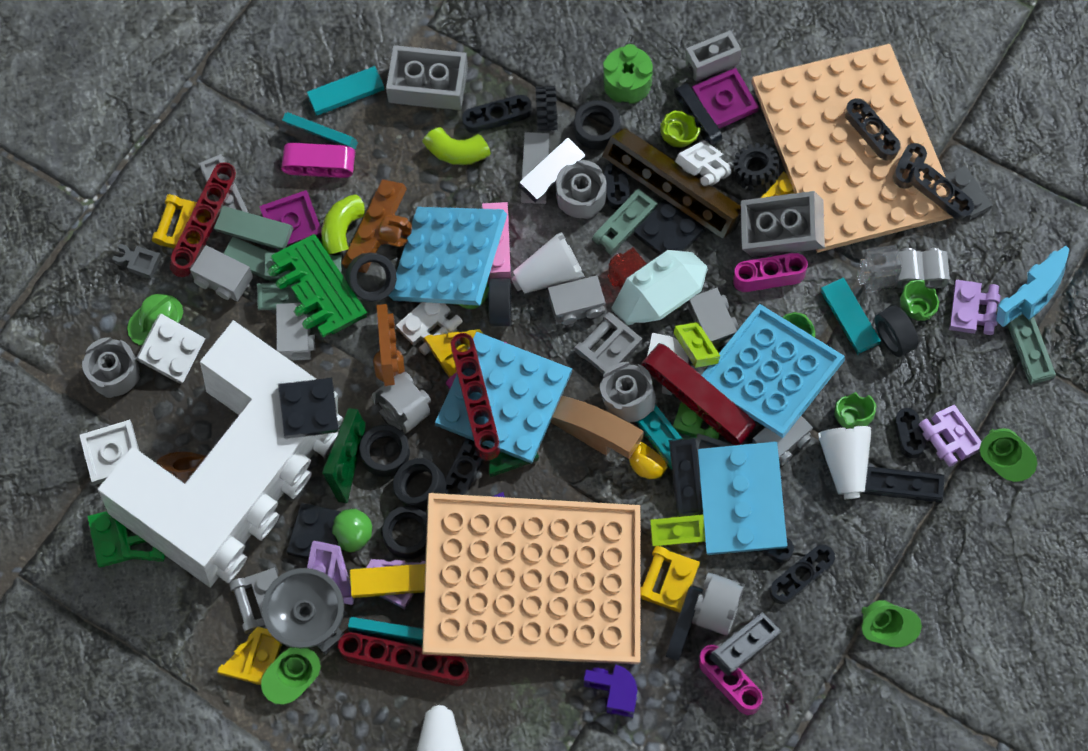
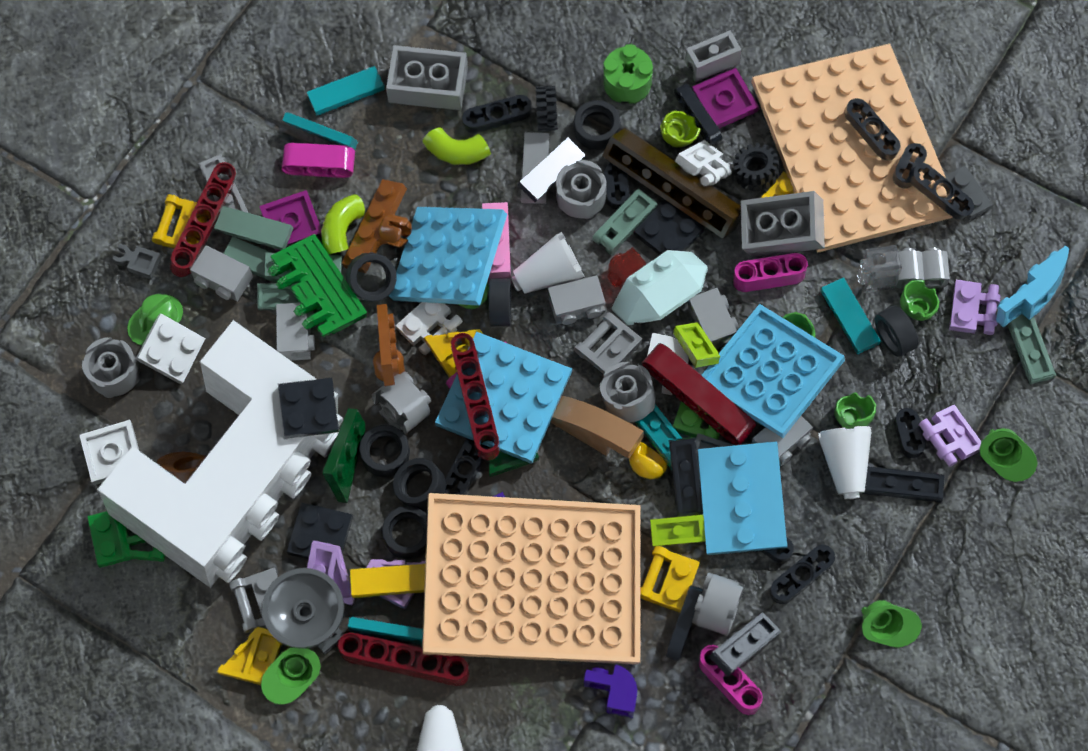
bright green hair [332,509,372,552] -> none

